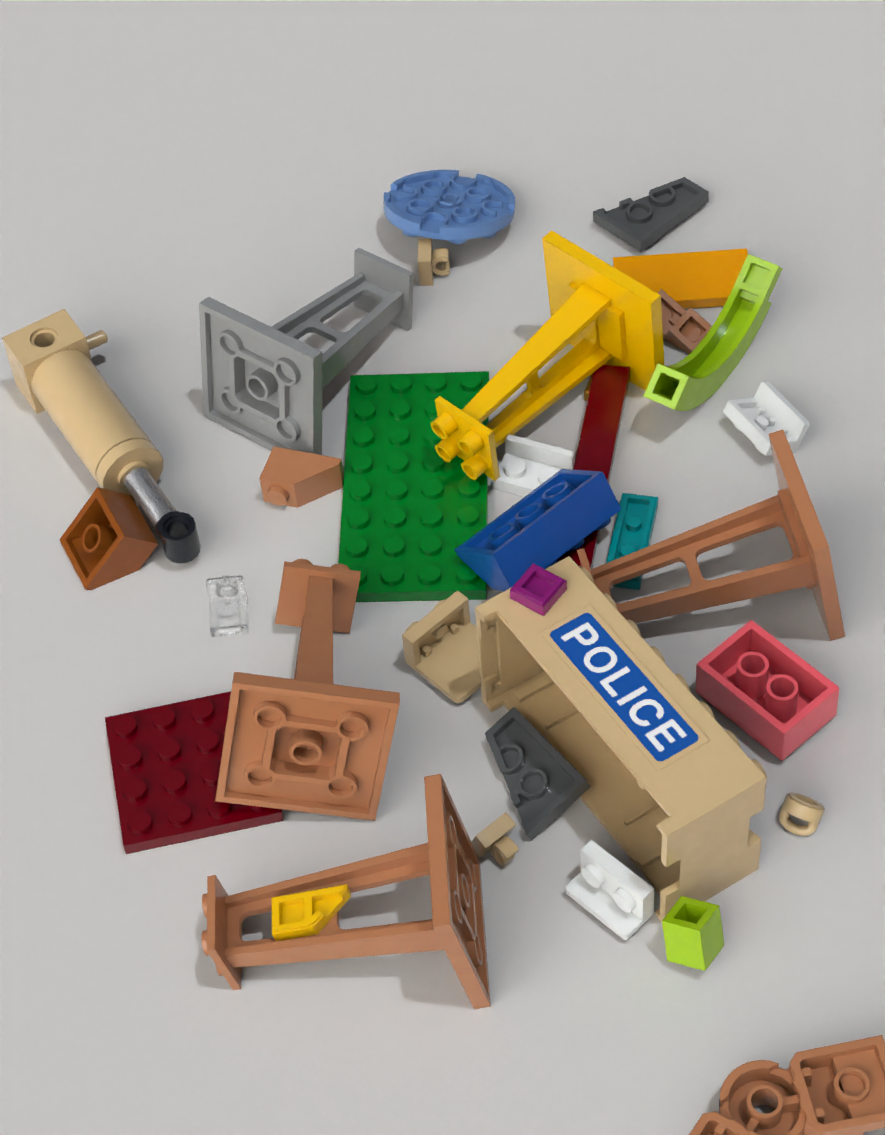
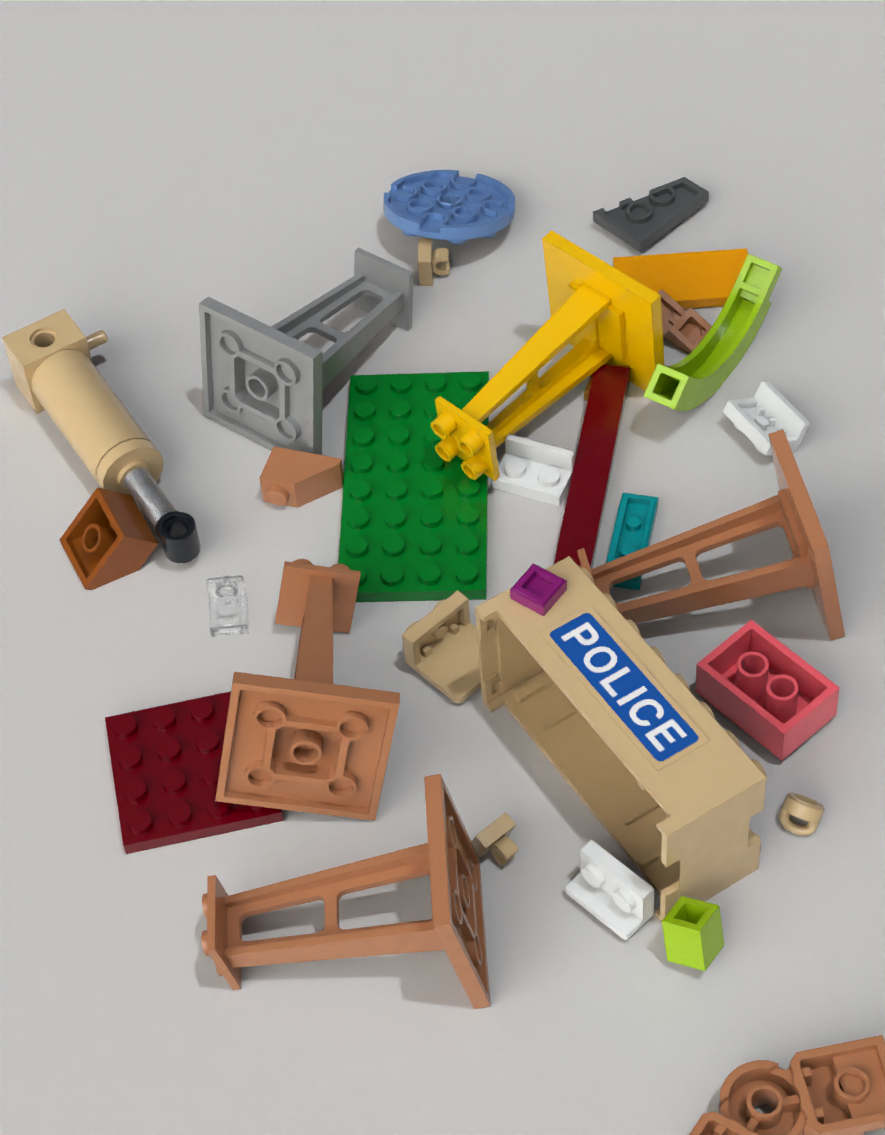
yellow tile [271,884,351,941] -> none
blue slope [454,469,621,591] -> none
dark grey wing [485,707,591,841] -> none

